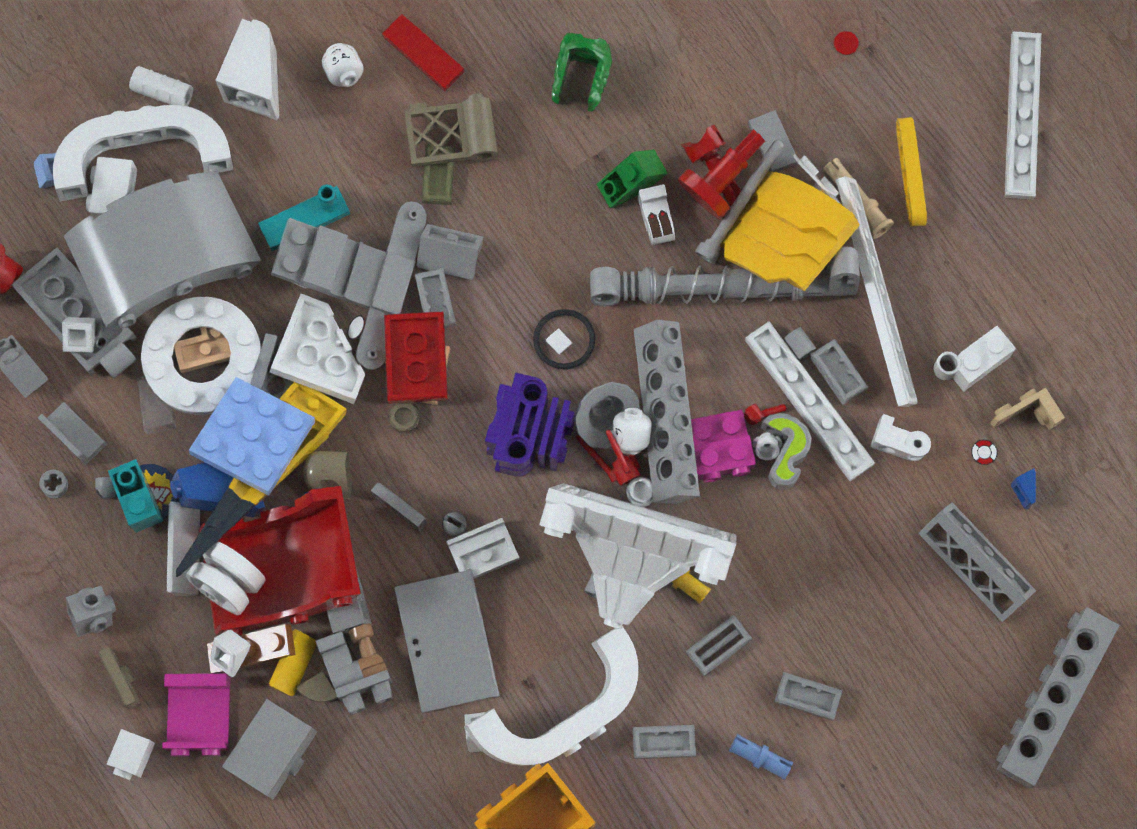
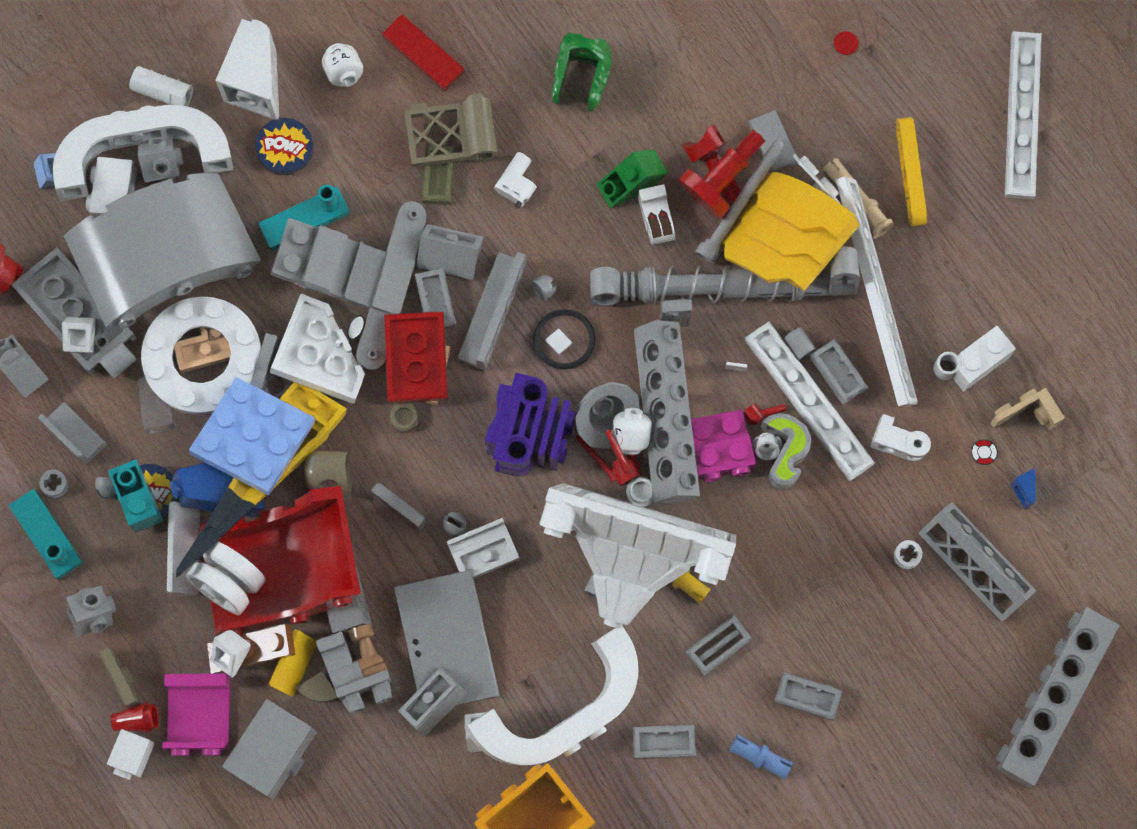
none -> teal piece [8,489,84,580]
none -> red cone [111,702,159,733]
none -> light grey brick [138,137,184,182]
none -> tile [255,118,314,175]
none -> light grey slope [398,667,467,736]
none -> light grey fence [457,252,526,371]
none -> white piece [494,152,537,209]
none -> light grey hinge [531,275,557,301]
none -> light grey tile [659,299,692,327]
none -> white window [725,362,747,372]
none -> white bush [894,540,923,570]

